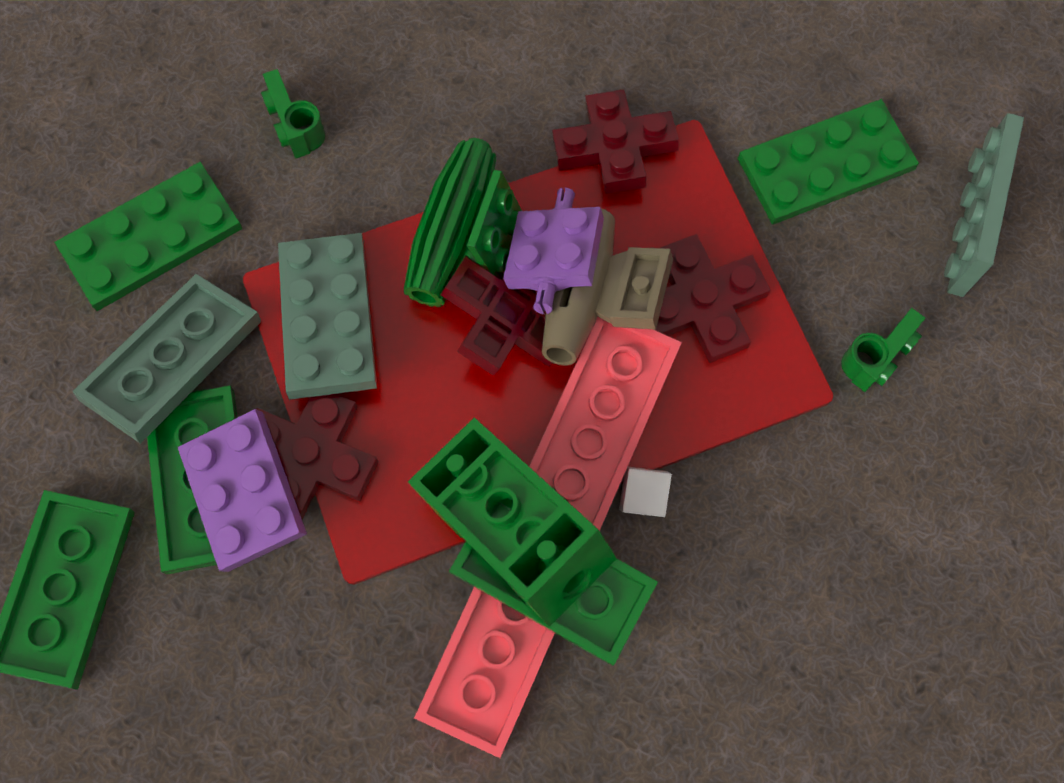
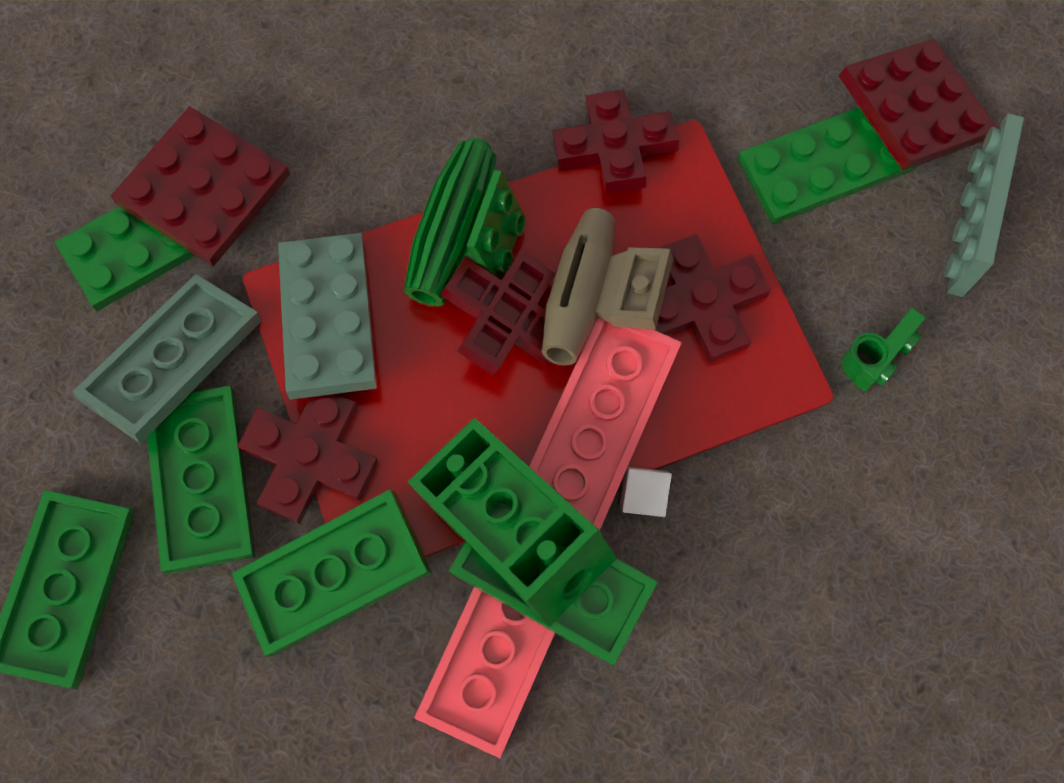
medium lavender plate [178,409,307,572] -> none
green plate [261,69,325,159] -> none
medium lavender plate [503,188,604,314] -> none
none -> dark red plate [110,106,290,267]
none -> green plate [232,490,432,657]
none -> dark red plate [839,38,997,171]

